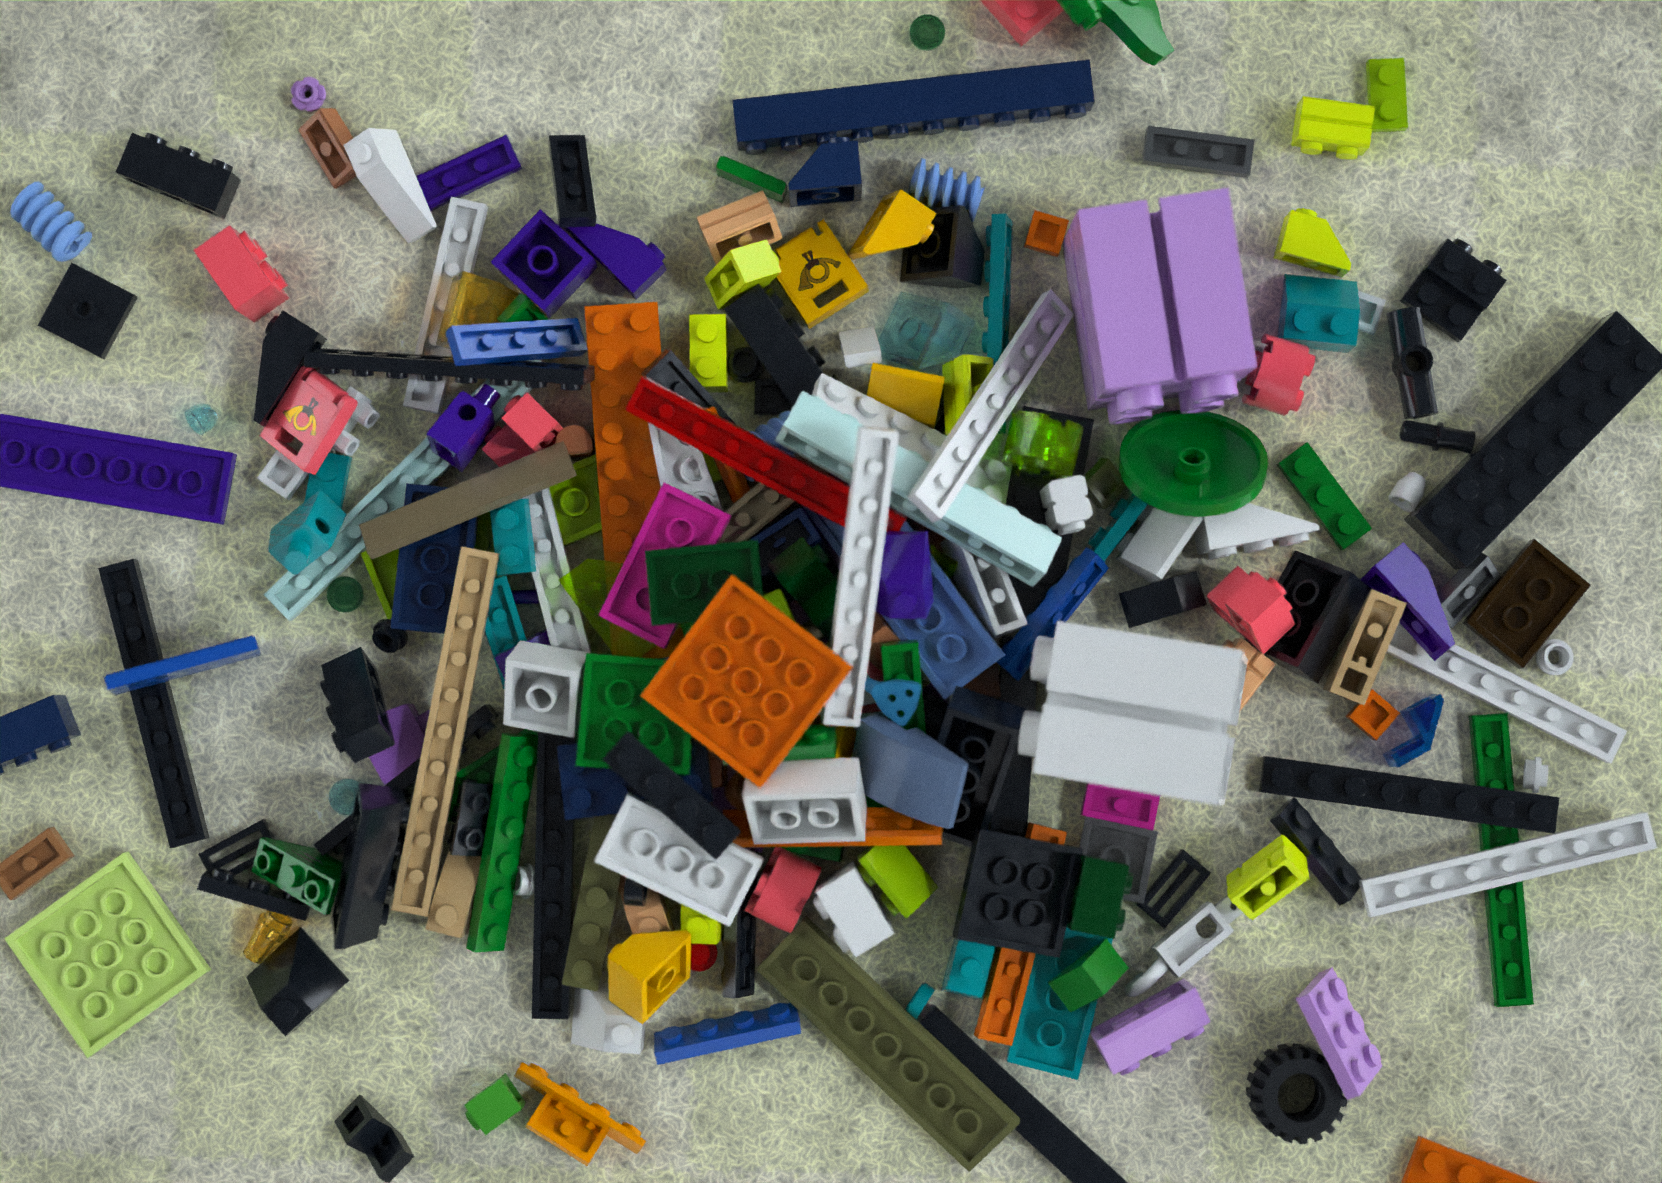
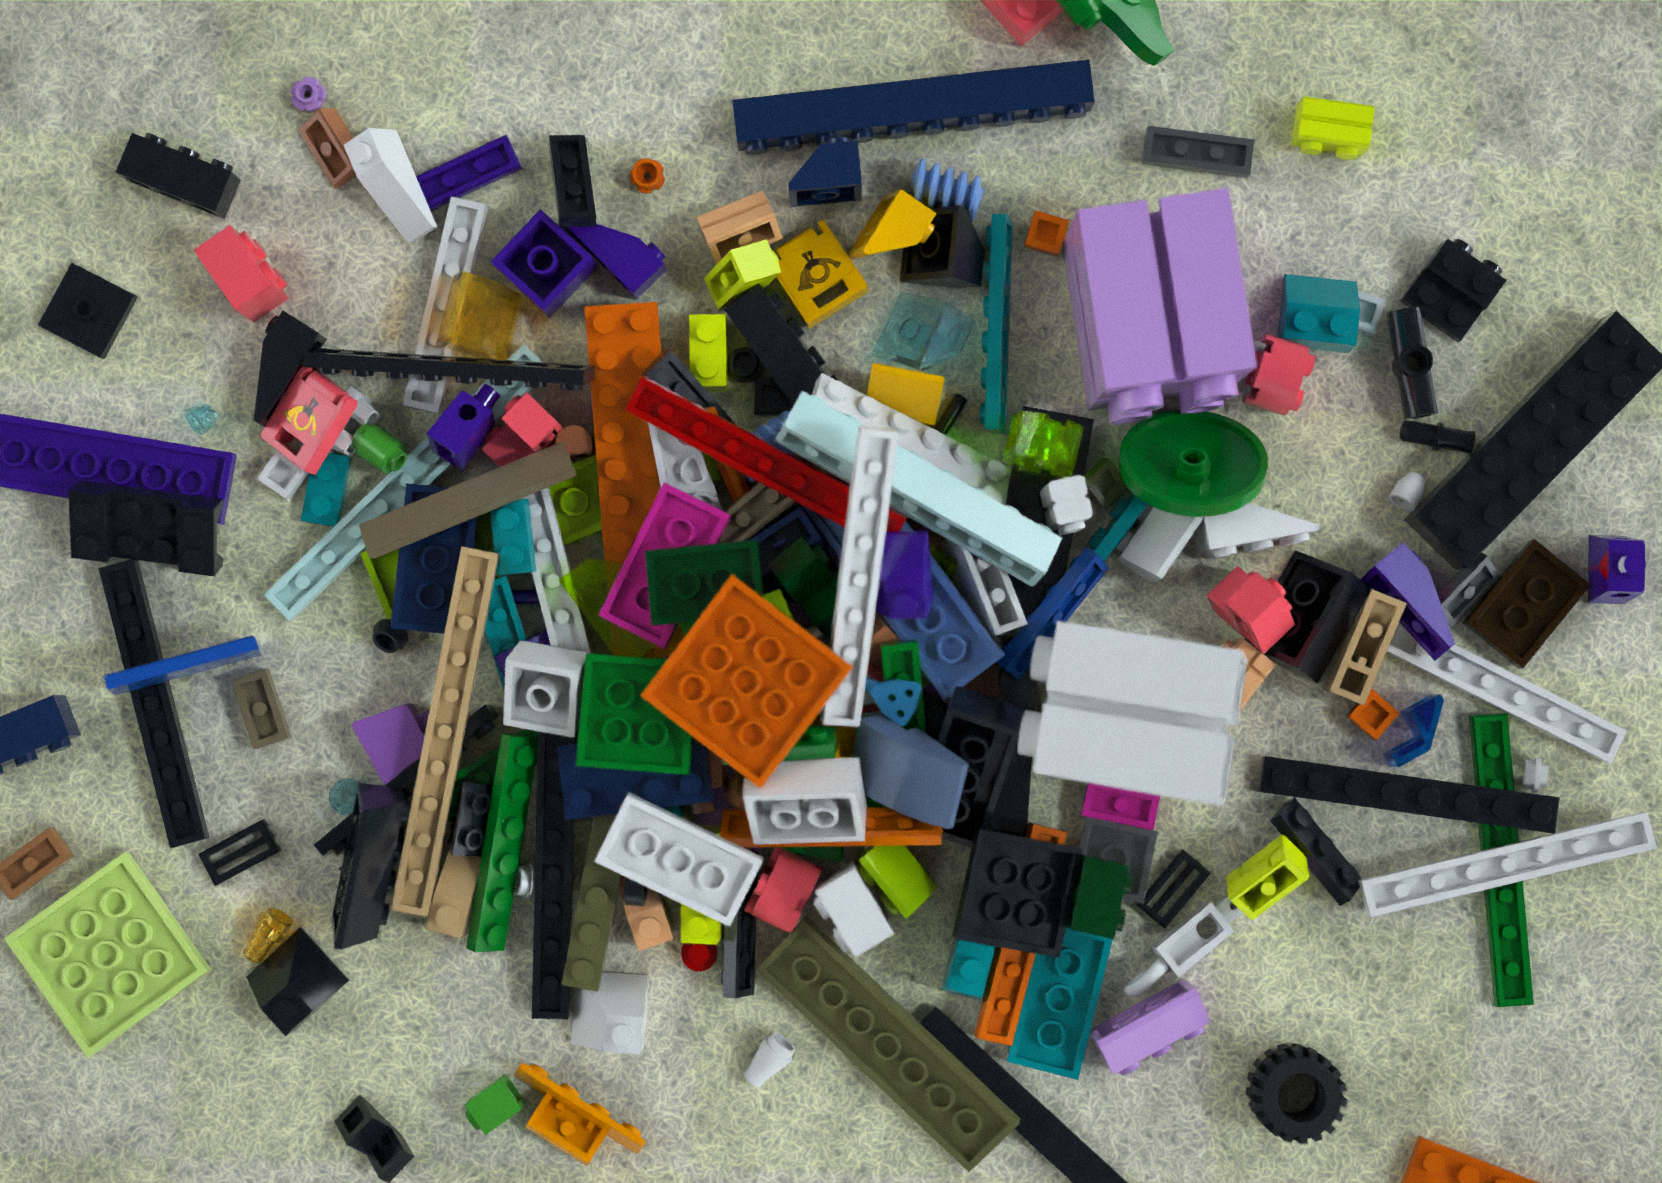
light blue piece [10,181,92,262] -> none
black plate [197,868,311,921] -> none
green slope [251,837,342,915] -> none
teal torso [268,489,346,575] -> none
black brick [320,647,395,763] -> none
clear green plate [327,576,364,613] -> none
blue plate [445,318,588,366] -> none
green plate [497,293,548,323] -> none
black plate [602,730,741,860] -> none
yellow slope [607,930,691,1024] -> none
blue plate [654,1003,802,1065] -> none
green tile [716,156,787,203] -> none
white tile [839,326,882,368] -> none
teal tile [905,983,935,1019] -> none
white plate [907,289,1074,523] -> none
clear green plate [909,14,945,51] -> none
neon yellow brick [942,354,994,436] -> none
green slope [1048,938,1129,1013] -> none
black slope [1119,571,1207,628] -> none
neon yellow slope [1273,208,1352,277] -> none
green plate [1276,442,1372,551] -> none
lavender plate [1296,967,1382,1100] -> none
lime plate [1366,58,1408,132] -> none
white plate [1535,639,1573,675] -> none
none -> black piece [68,481,224,576]
none -> dark tan plate [231,669,292,749]
none -> bright green brick [352,423,407,474]
none -> orange plate [630,158,665,194]
none -> white cone [743,1032,796,1088]
none -> dark purple torso [1588,535,1646,604]

